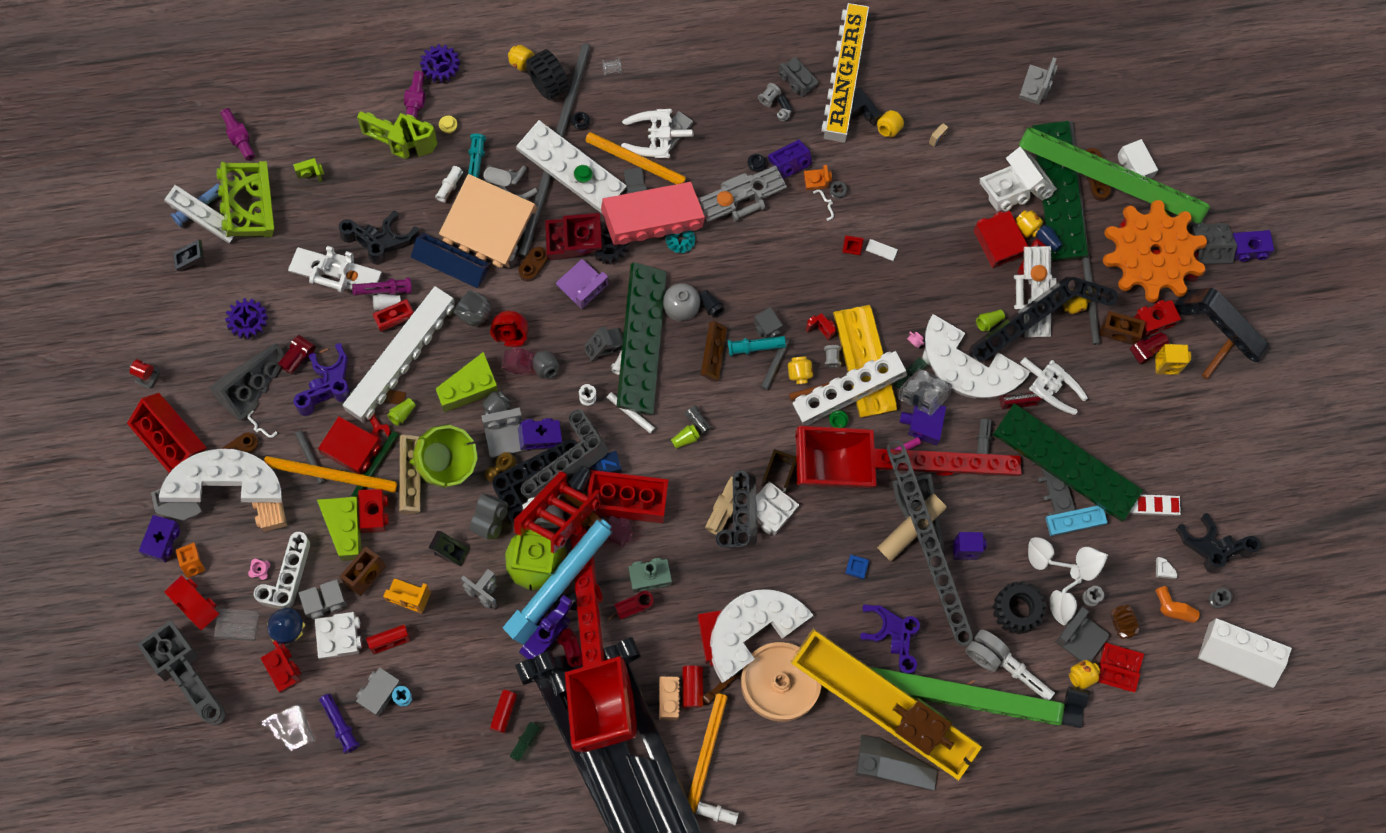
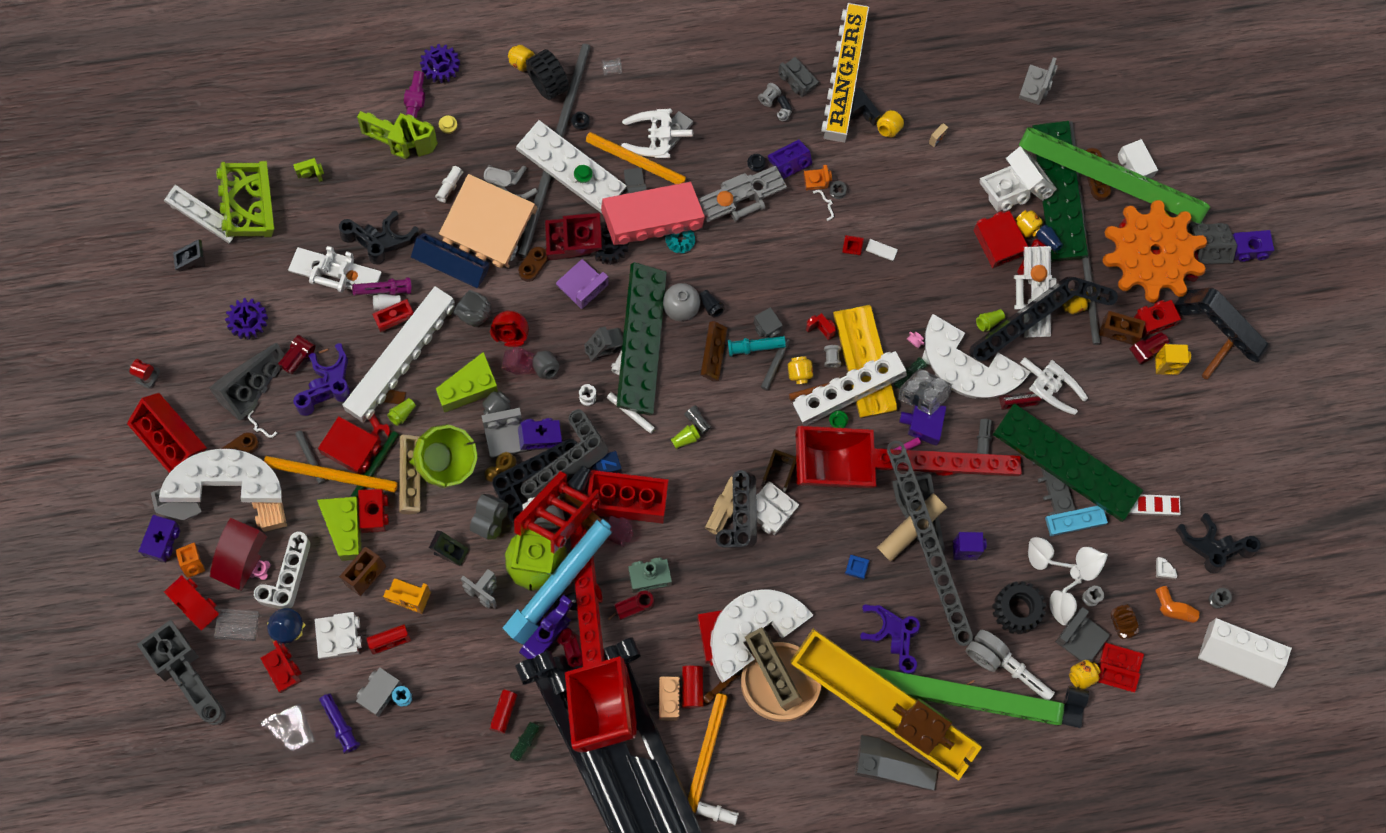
medium blue pin [170,183,219,228] -> none
magenta pin [220,108,255,161] -> none
light grey piece [299,579,347,619] -> none
teal pin [468,133,487,178] -> none
none -> dark red slope [210,518,268,591]
none -> dark tan brick [745,627,803,711]

